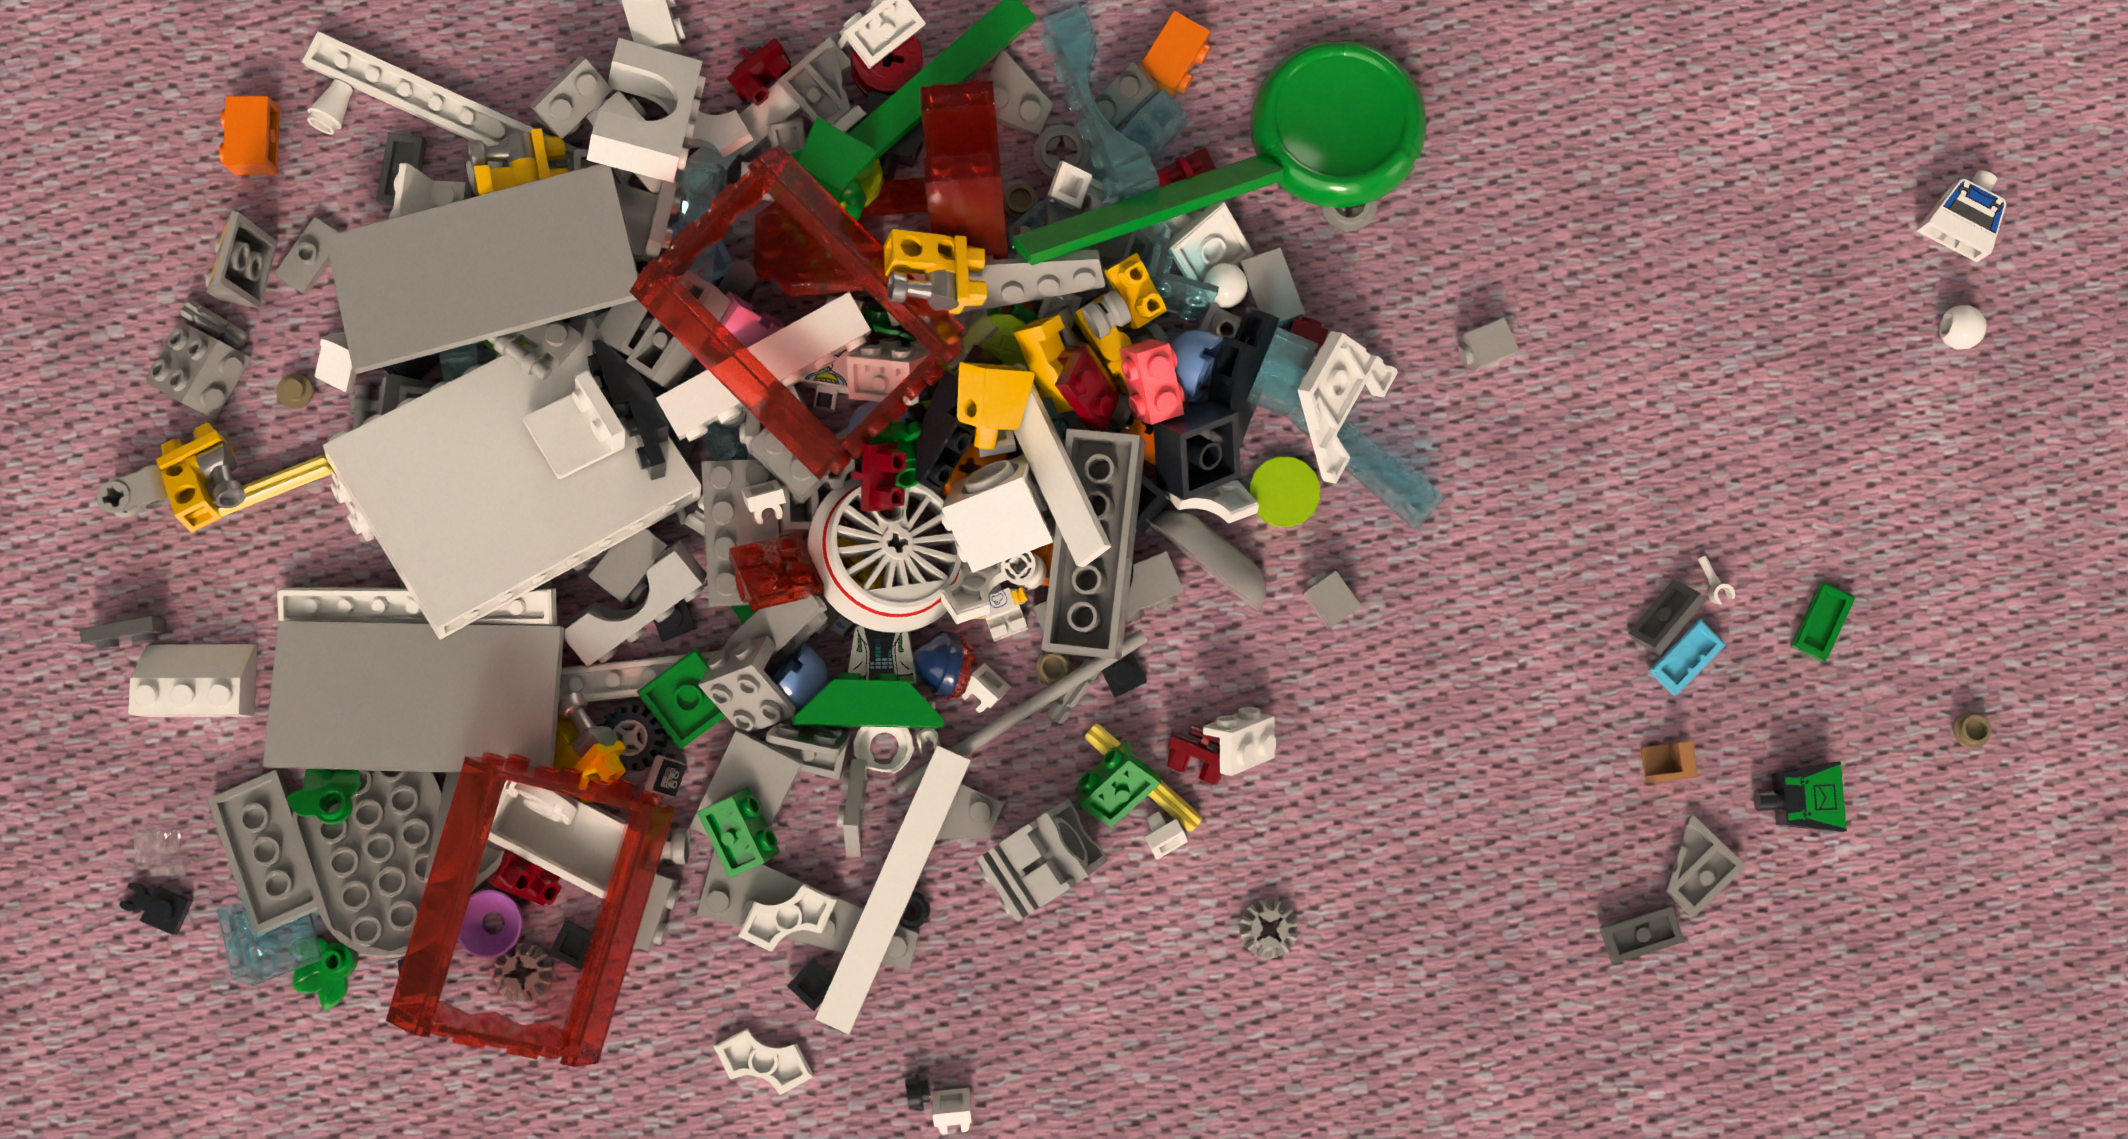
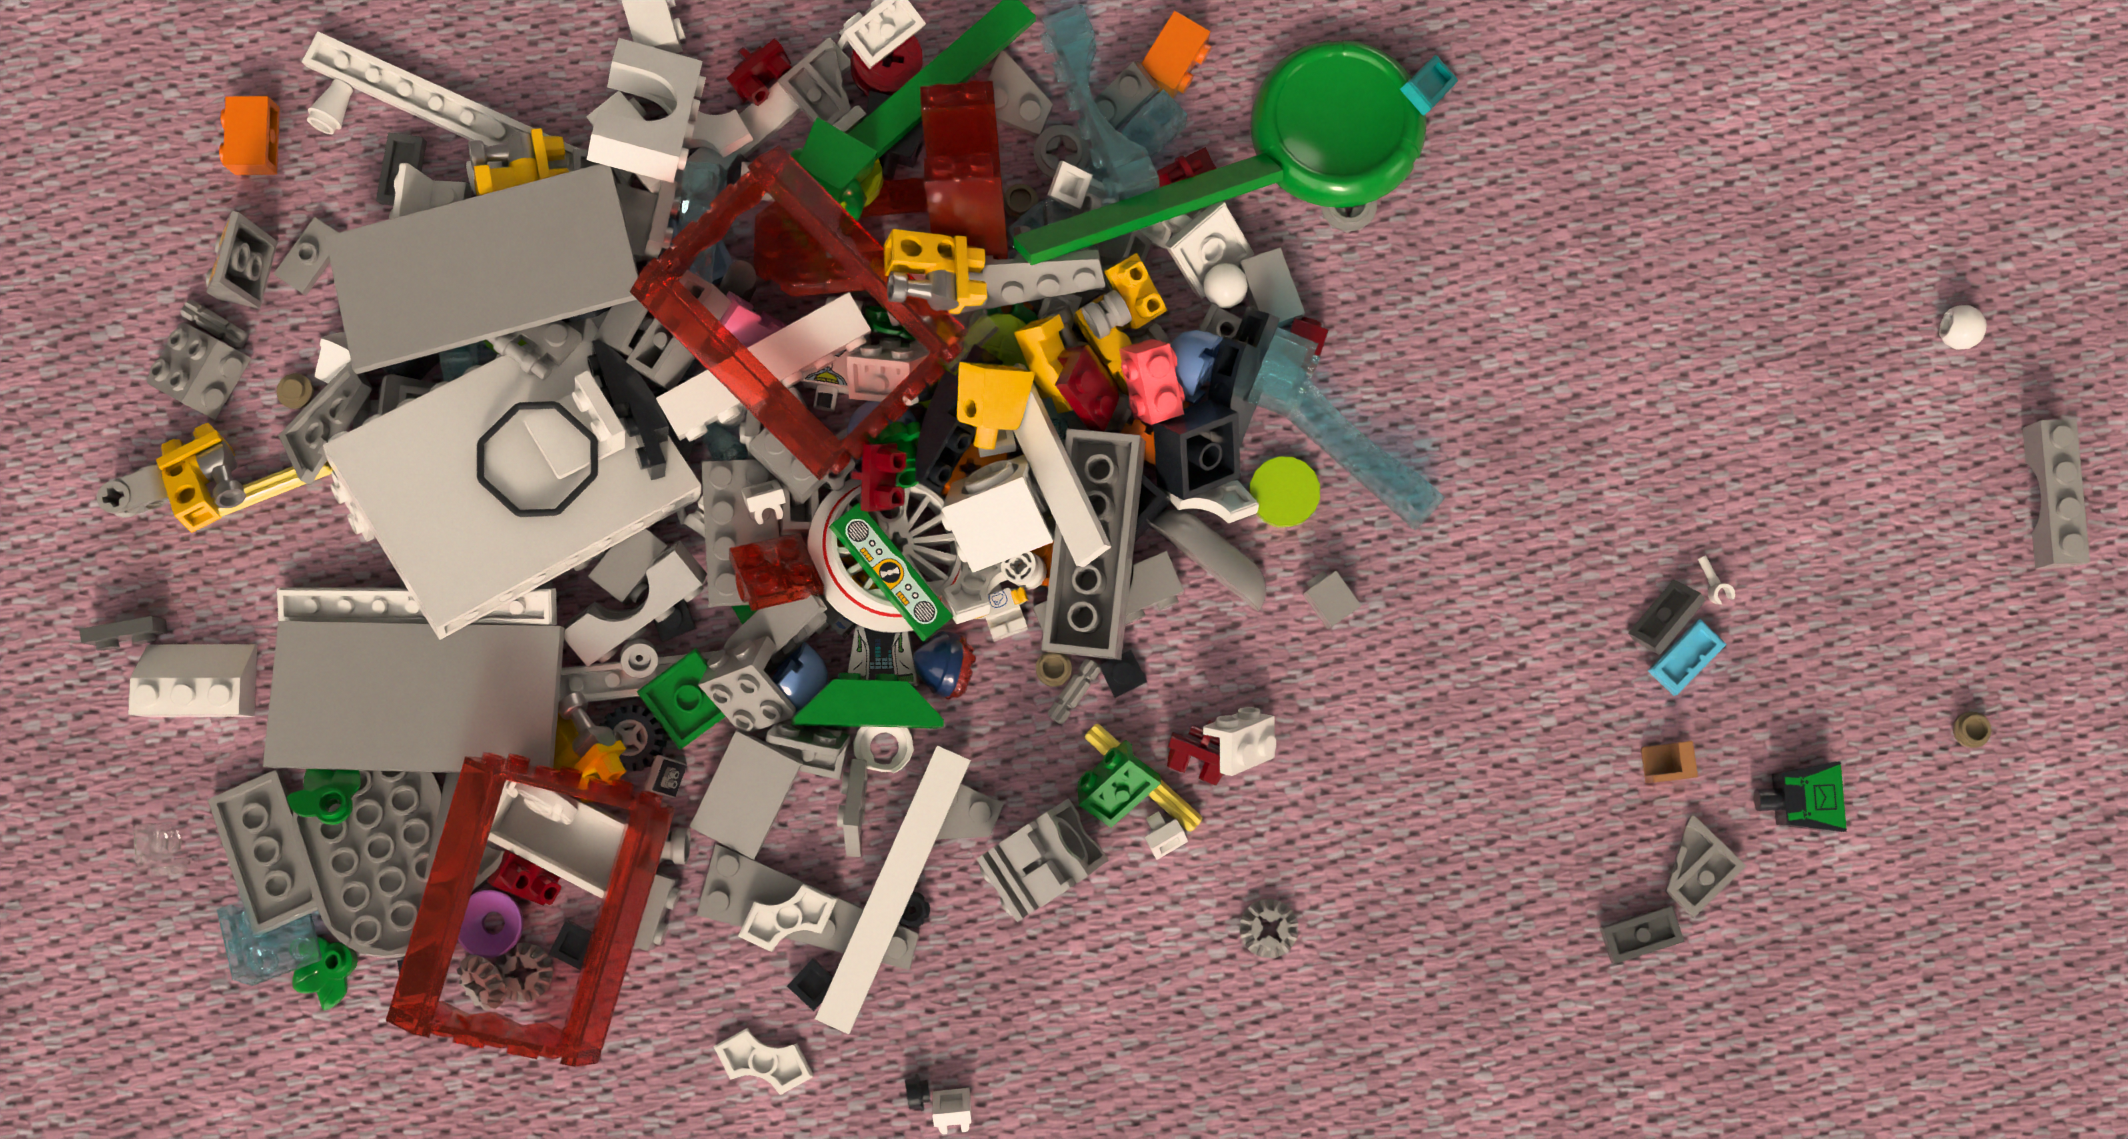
black plate [119,883,193,935] -> none
light grey bracket [529,55,613,139] -> none
green bracket [697,787,780,879] -> none
light grey tile [766,118,806,159] -> none
light grey piece [895,629,1148,796] -> none
white hand [917,701,941,754] -> none
white tile [962,663,1011,713] -> none
clear light blue bracket [1144,236,1219,320] -> none
white wing [1297,331,1398,484] -> none
light grey brick [1458,318,1519,373] -> none
green tile [1790,581,1856,662] -> none
white torso [1917,170,2006,262] -> none
none -> light grey wing [278,361,372,485]
none -> light grey gear [457,955,506,1011]
none -> black piece [477,401,598,517]
none -> light grey tile [620,639,658,678]
none -> tile [829,503,953,641]
none -> teal tile [1400,55,1458,116]
none -> light grey arch [2023,419,2090,569]

